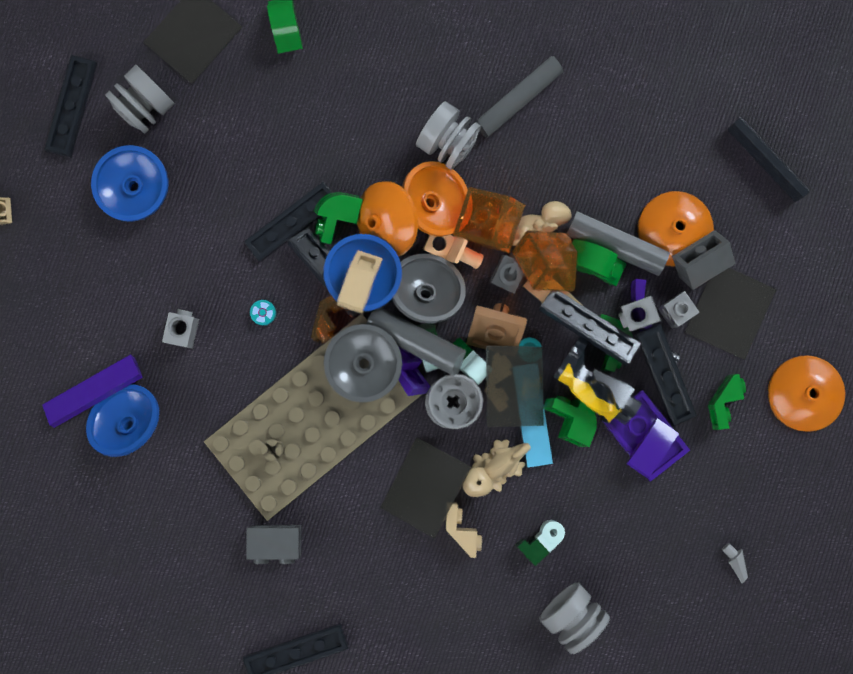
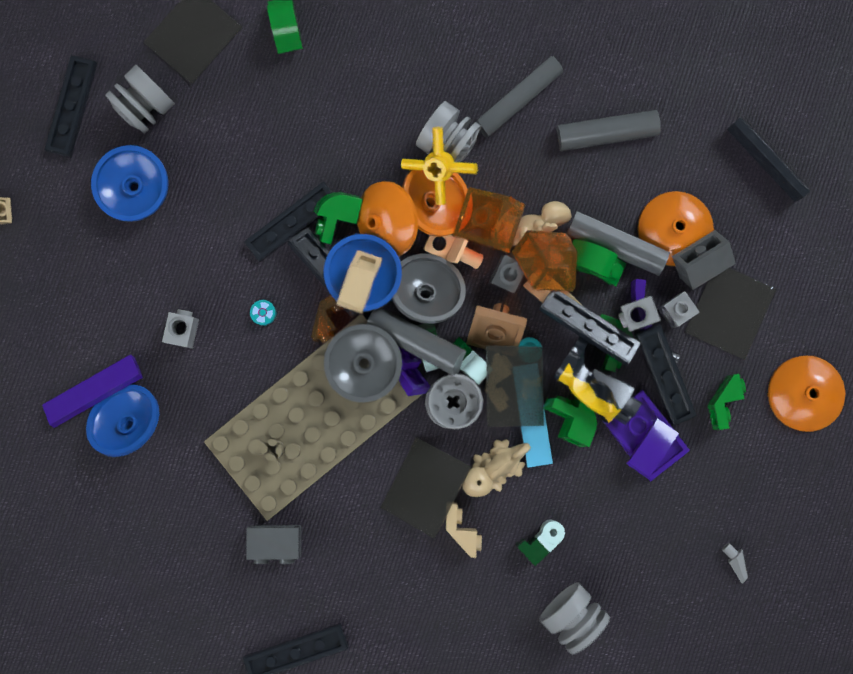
none -> yellow bar [401,127,478,205]
none -> dark grey brick [556,110,661,151]

